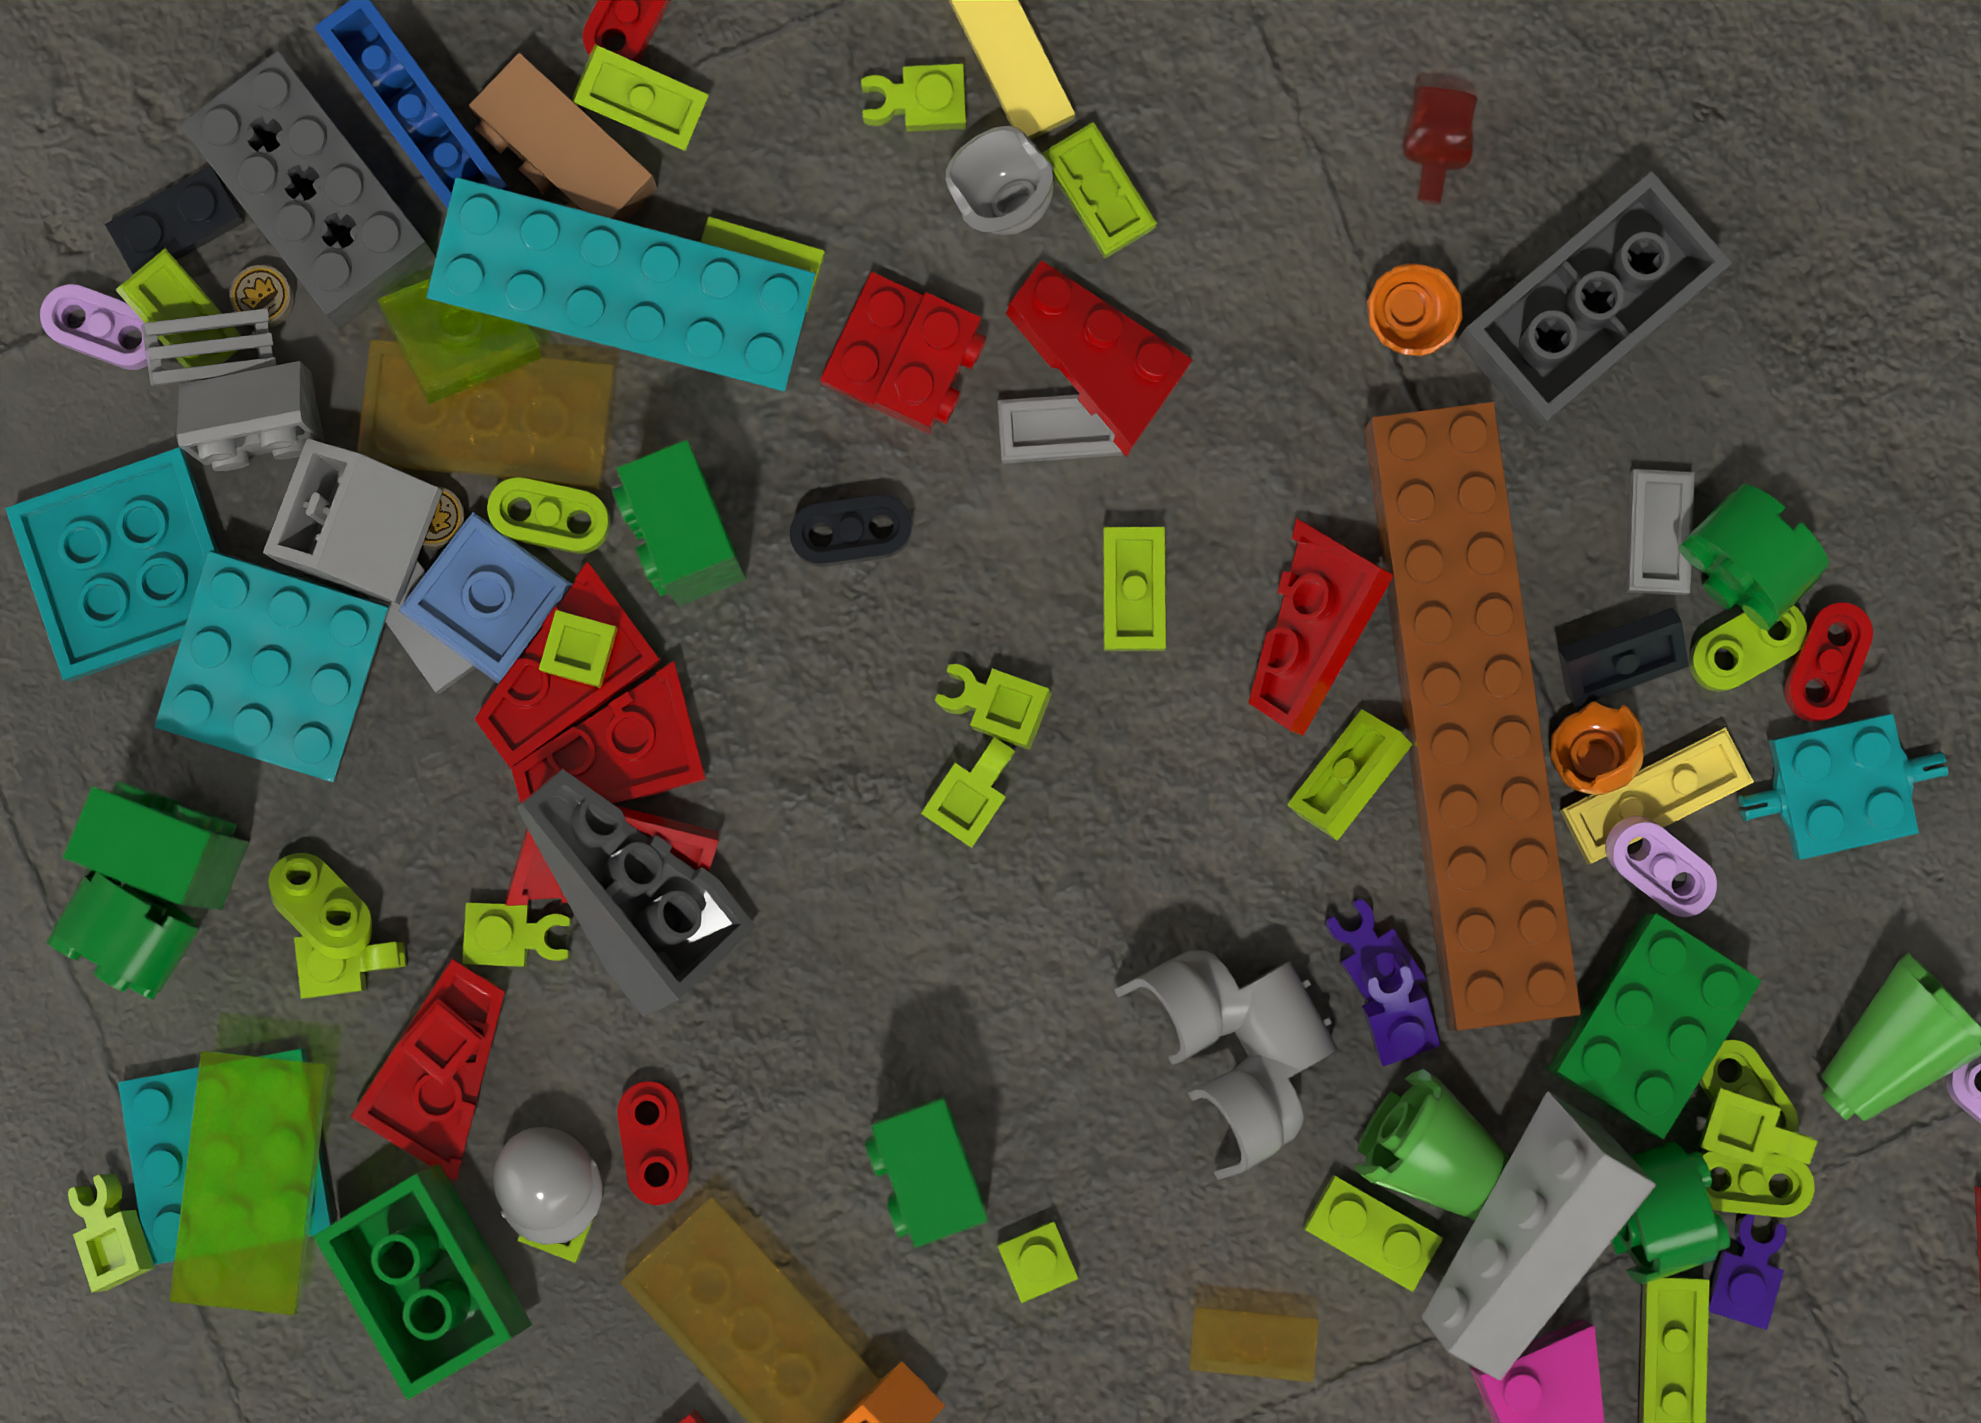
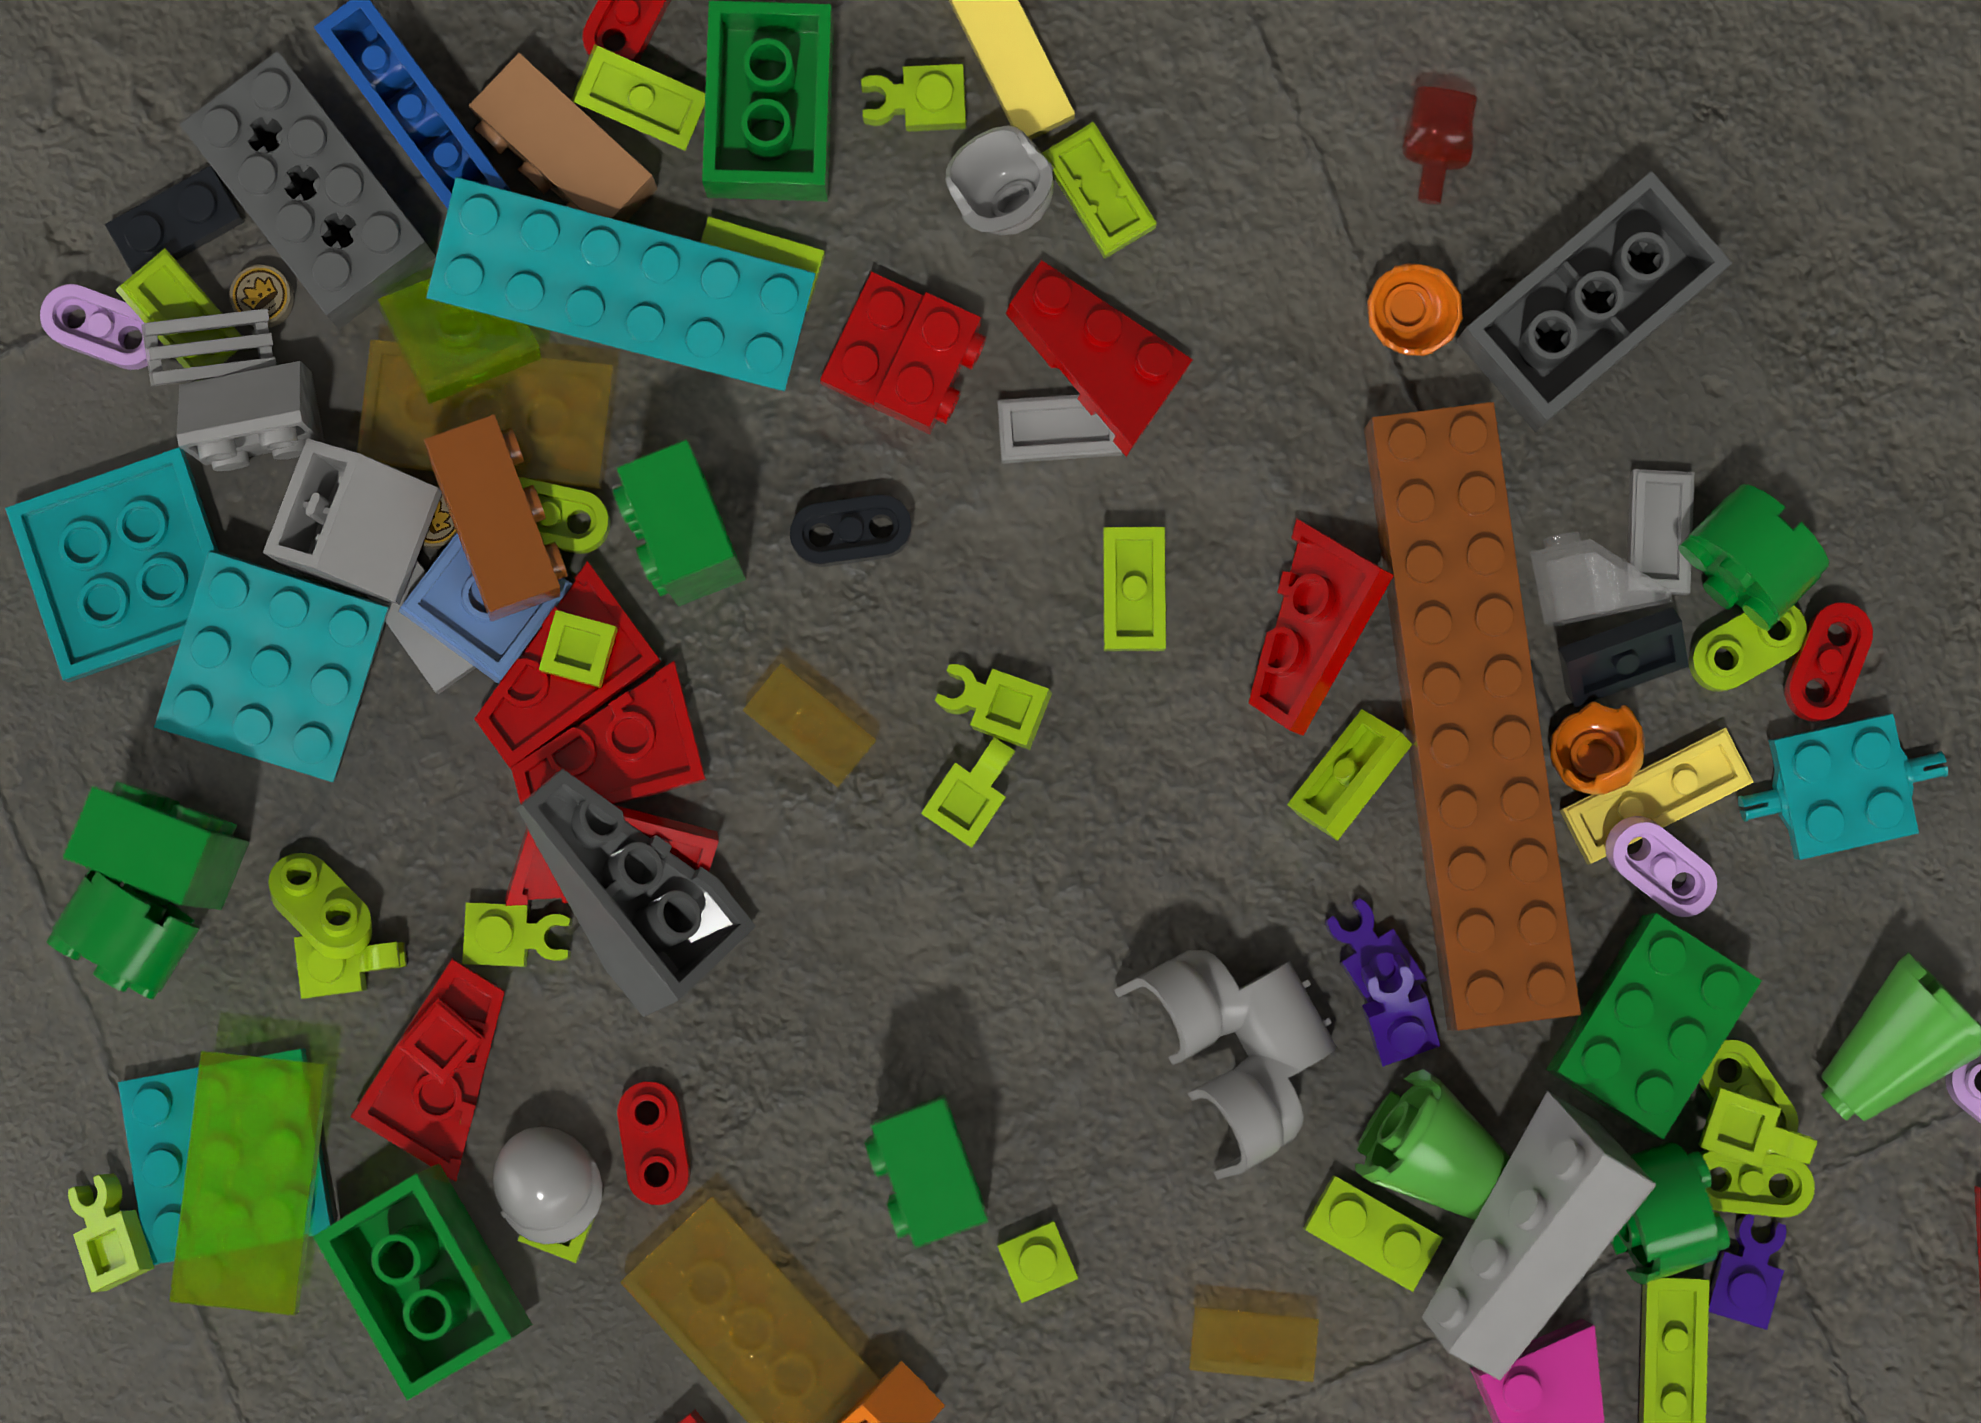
none -> dark orange brick [424,414,568,622]
none -> green brick [702,0,834,202]
none -> clear yellow plate [742,663,877,789]
none -> clear slope [1530,532,1673,627]

